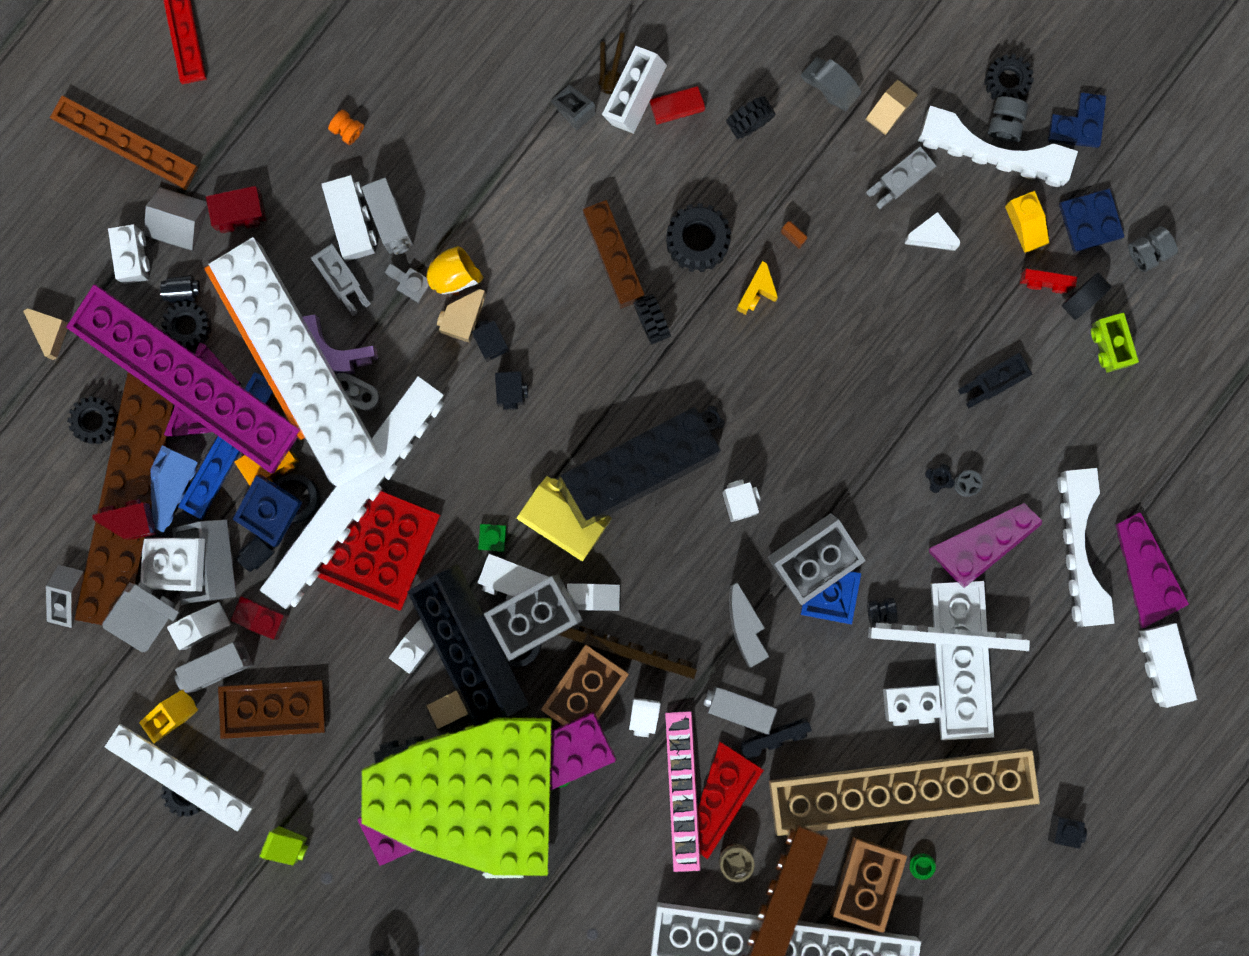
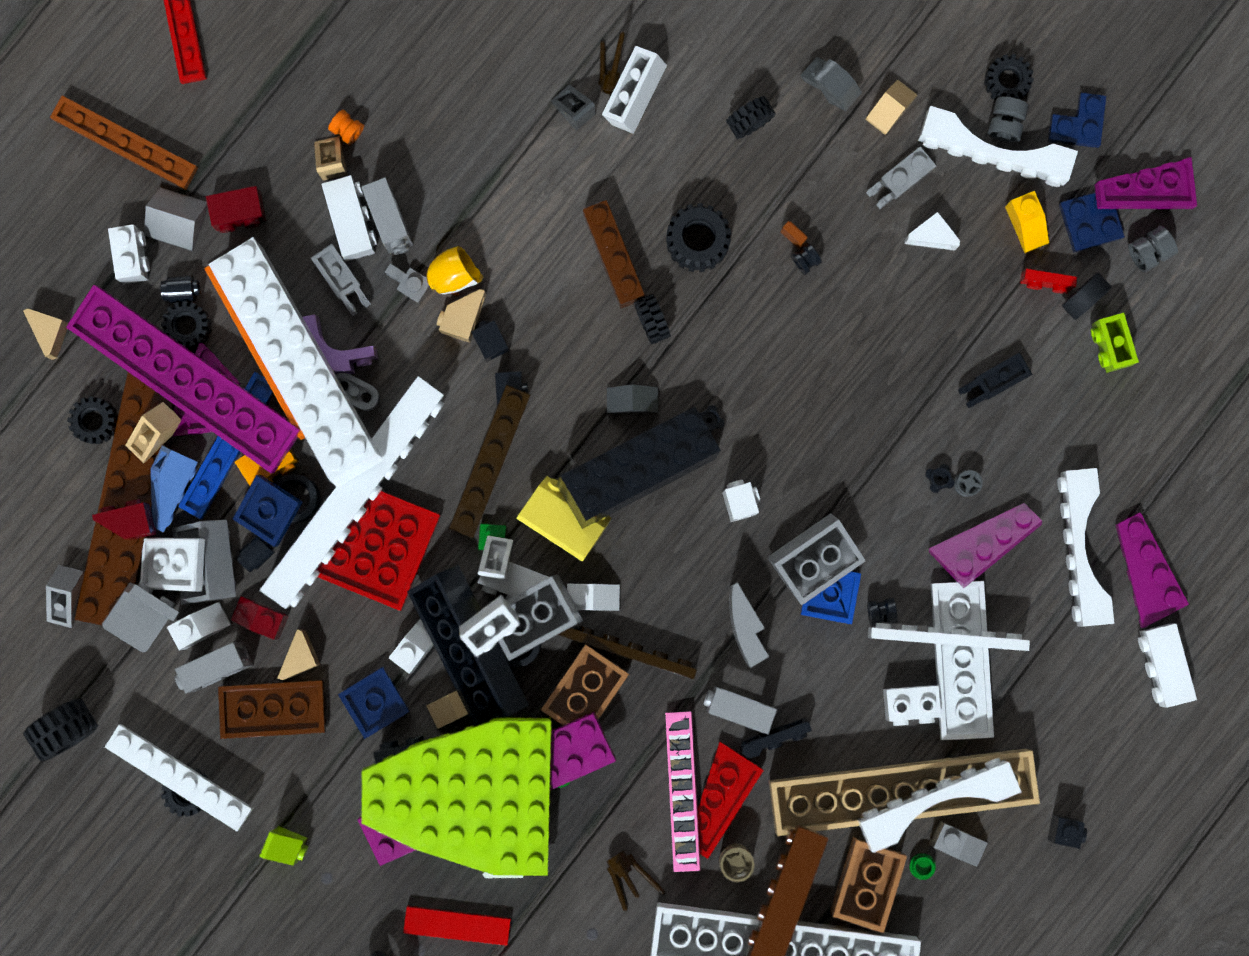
yellow slope [139,689,198,743] -> none
white slope [629,697,660,737] -> none
red slope [649,86,705,125] -> none
yellow slope [737,261,778,315] -> none
none -> black tyre [23,698,98,761]
none -> tan slope [125,402,181,463]
none -> tan slope [278,629,320,680]
none -> tan slope [314,137,348,181]
none -> dark blue plate [338,667,410,739]
none -> red tile [403,906,511,946]
none -> dark brown plate [449,385,531,538]
none -> white brick [459,595,519,657]
none -> white slope [478,536,513,580]
none -> dark brown plant [606,851,666,911]
none -> dark grey slope [607,384,658,414]
none -> black wheel [790,242,822,275]
none -> white arch [858,758,1021,853]
none -> light grey slope [929,820,988,867]
none -> magenta wing [1095,157,1197,209]

